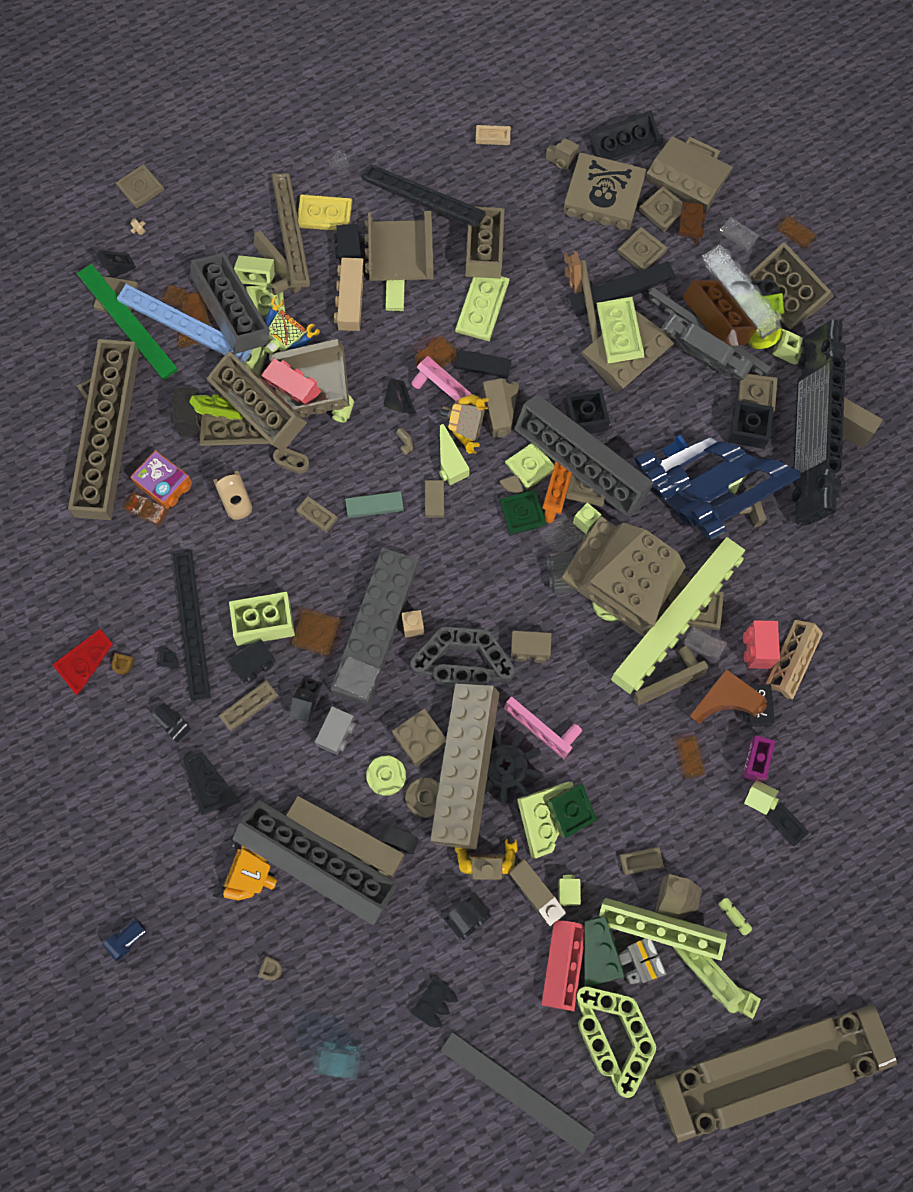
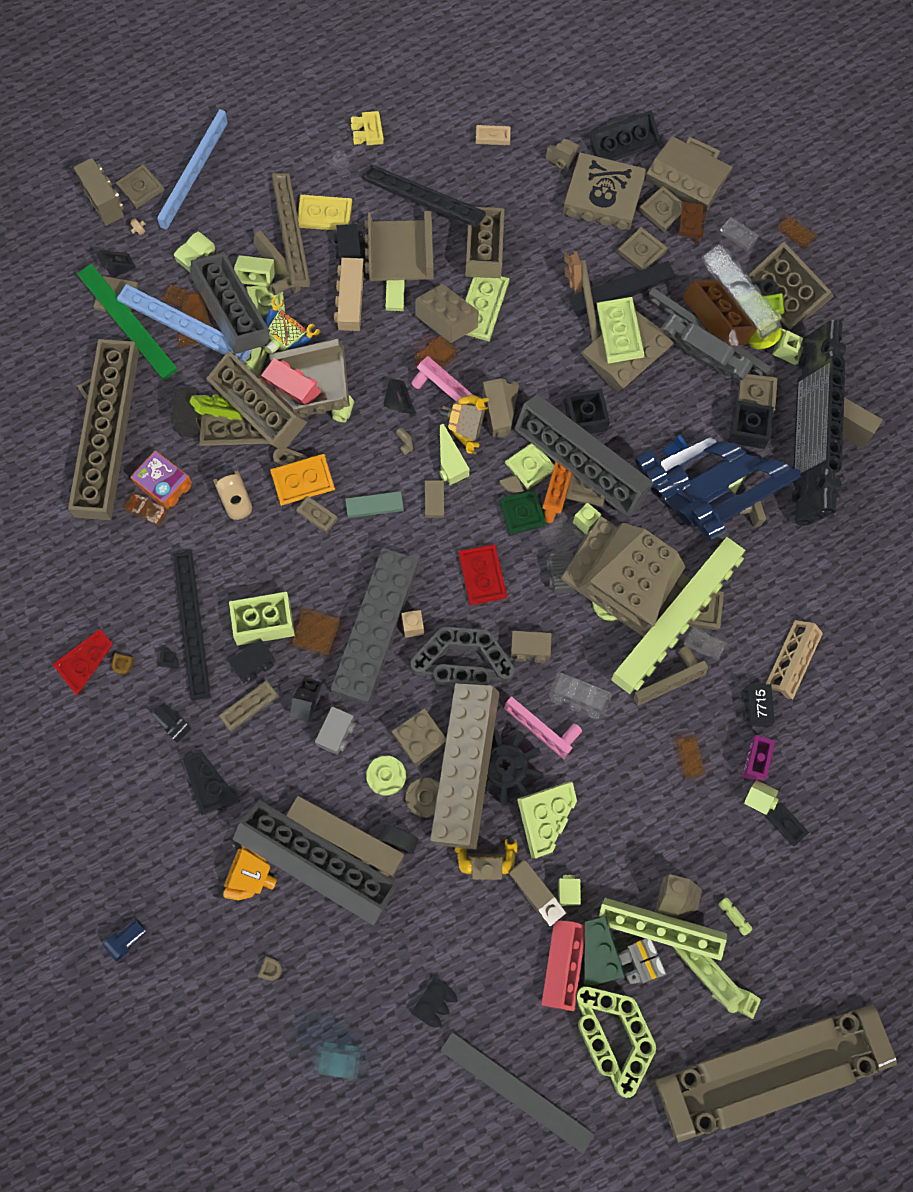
clear piece [334,656,380,700] -> none
black brick [444,892,492,940] -> none
black tile [455,350,512,379] -> none
dark green plate [547,783,597,838] -> none
dark tan tile [619,847,664,875] -> none
dark orange arch [690,669,767,725] -> none
coral brick [743,620,780,669] -> none
none -> dark tan brick [73,158,124,226]
none -> light blue tile [157,110,228,229]
none -> yellowish green brick [174,231,216,272]
none -> light orange tile [270,454,335,505]
none -> light yellow plate [351,111,384,145]
none -> dark tan brick [415,284,479,343]
none -> red tile [458,544,507,606]
none -> clear brick [548,672,613,719]

